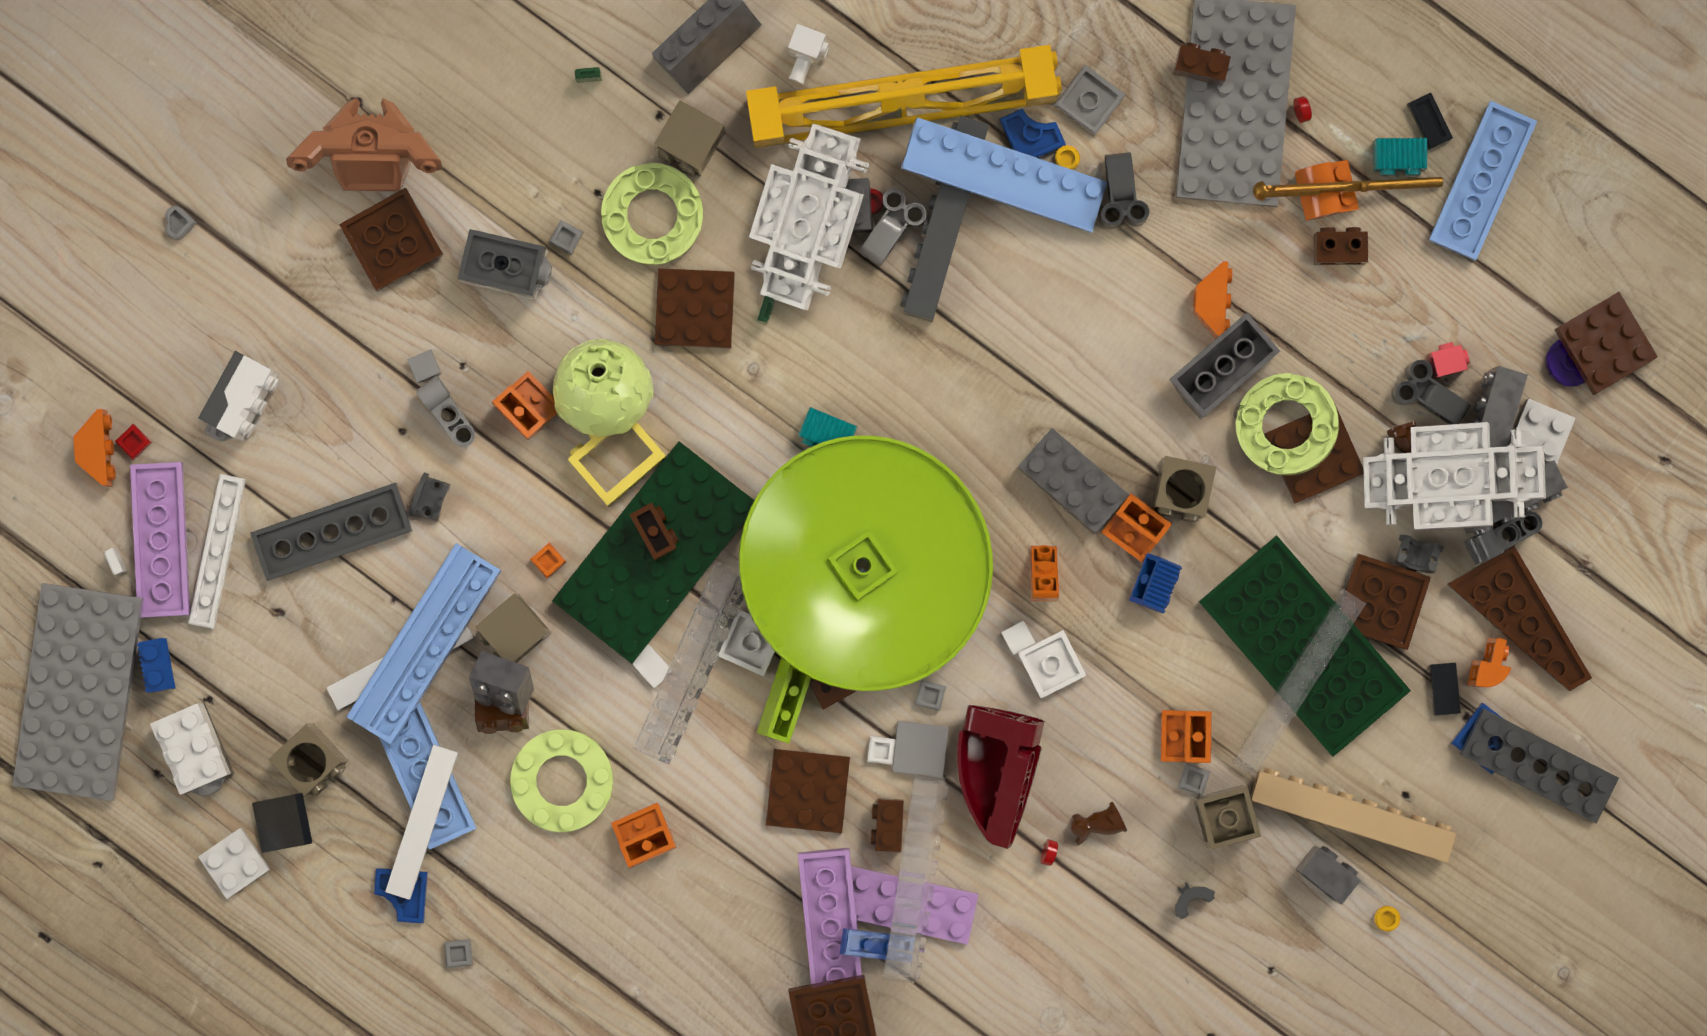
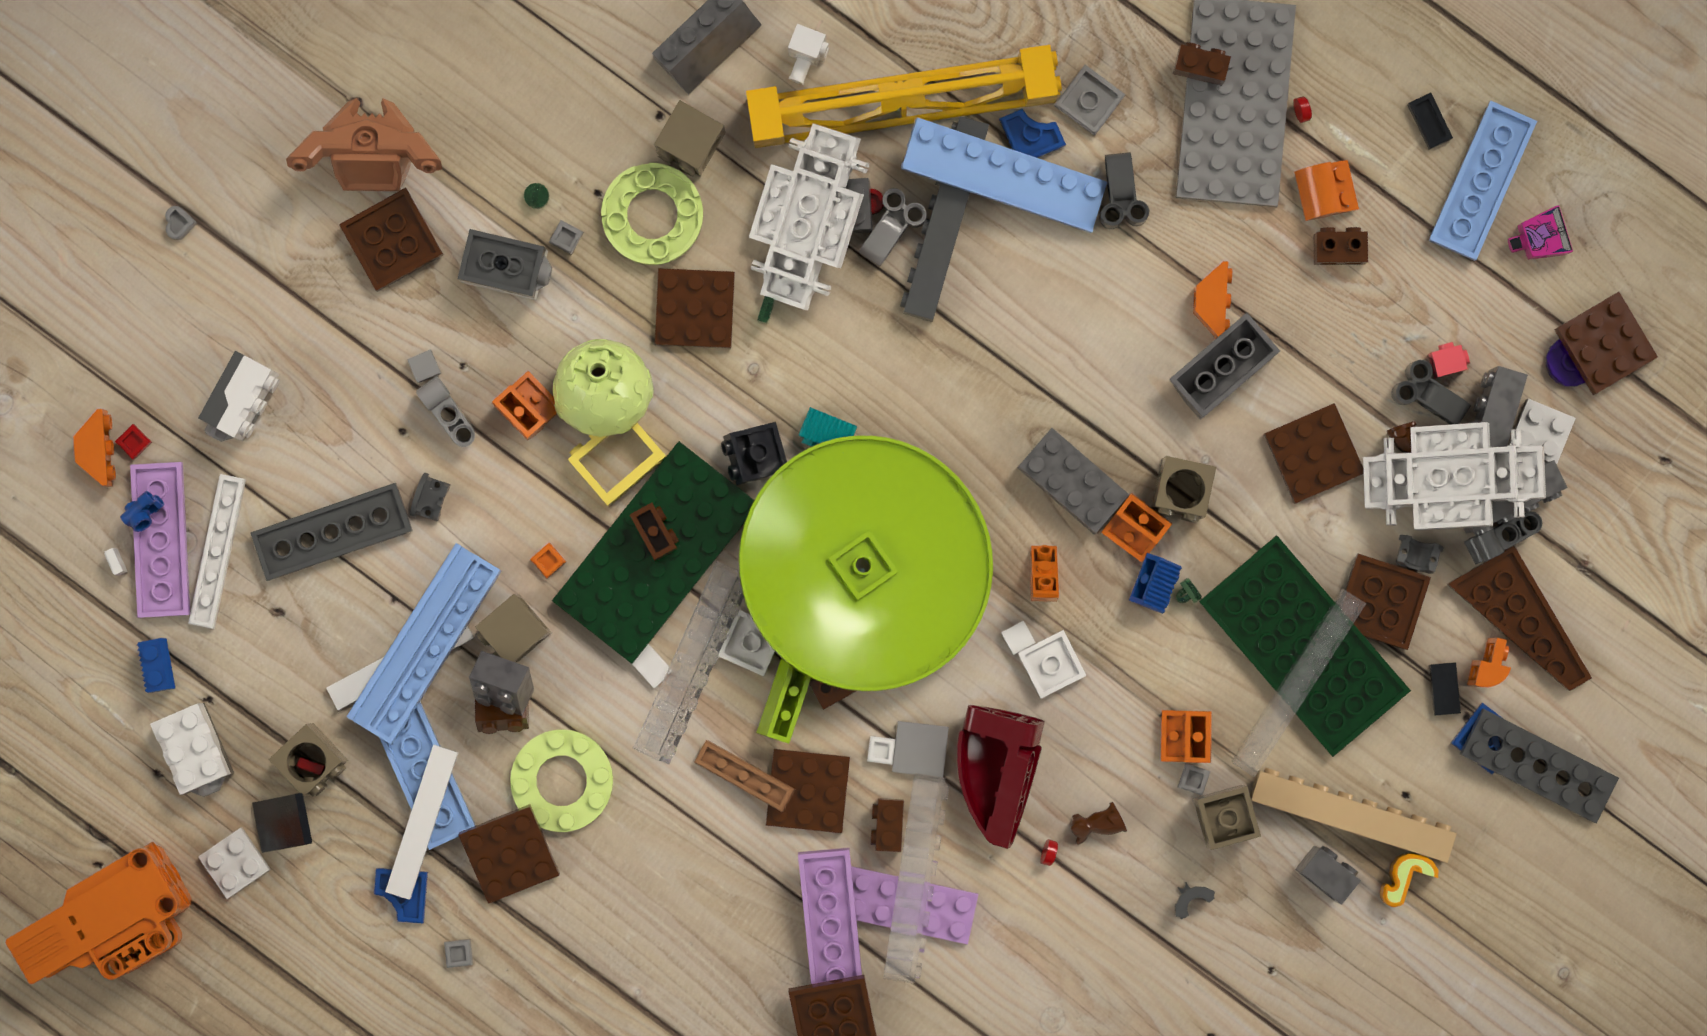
light grey plate [12,583,144,801] -> none
clear green tile [574,67,602,83] -> none
orange brick [611,802,677,869] -> none
blue tile [839,928,915,963] -> none
light grey tile [915,680,946,711] -> none
yellow tile [1054,145,1080,170] -> none
yellowish green plate [1236,373,1339,476] -> none
pearl gold bar [1253,177,1443,201] -> none
teal brick [1373,138,1427,176] -> none
yellow tile [1374,905,1400,932] -> none
none -> orange piece [5,842,191,984]
none -> blue plate [120,491,165,532]
none -> red tile [297,757,326,775]
none -> reddish brown plate [458,804,560,904]
none -> clear green tile [524,183,550,209]
none -> medium nougat tile [694,740,796,812]
none -> black plate [721,422,787,485]
none -> clear green tile [1176,578,1202,603]
none -> light orange animal [1380,853,1439,907]
none -> torso [1508,205,1573,260]

